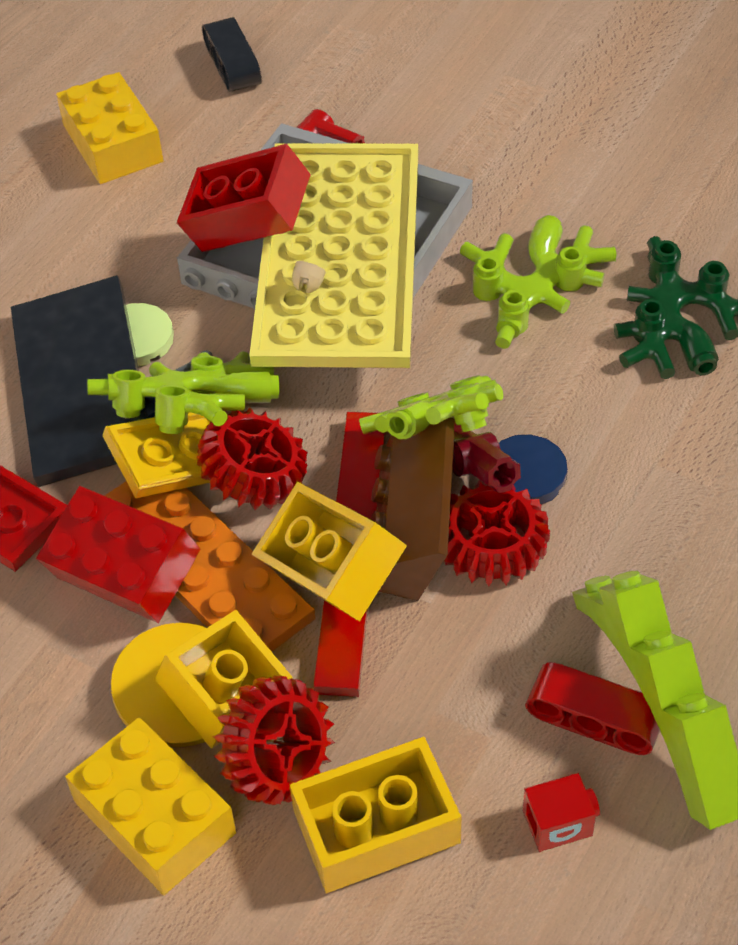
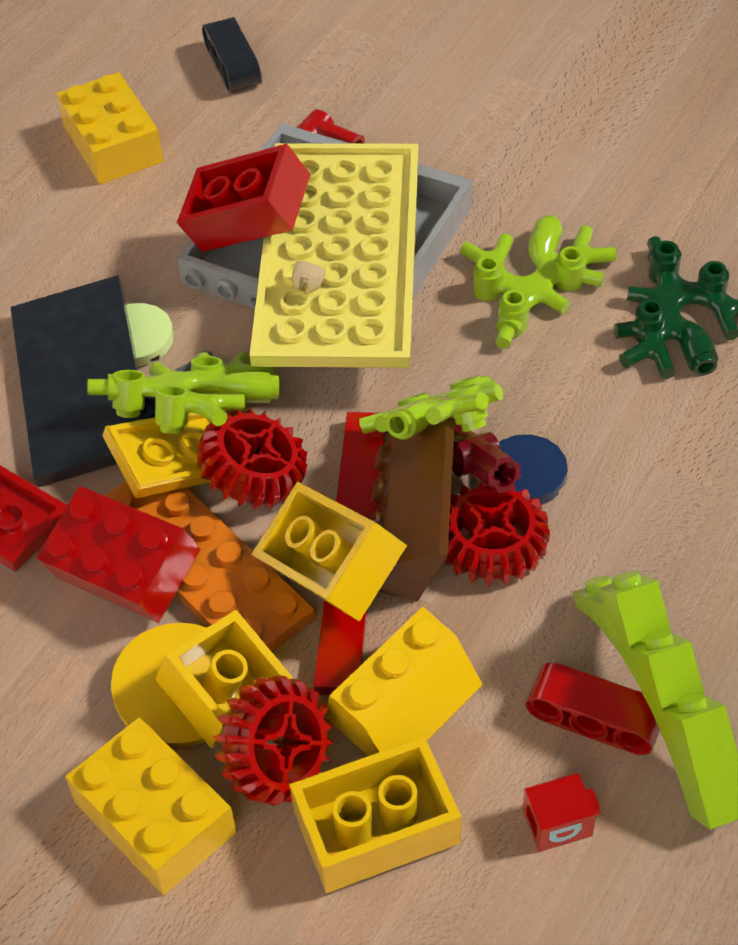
none -> yellow slope [325,607,483,756]

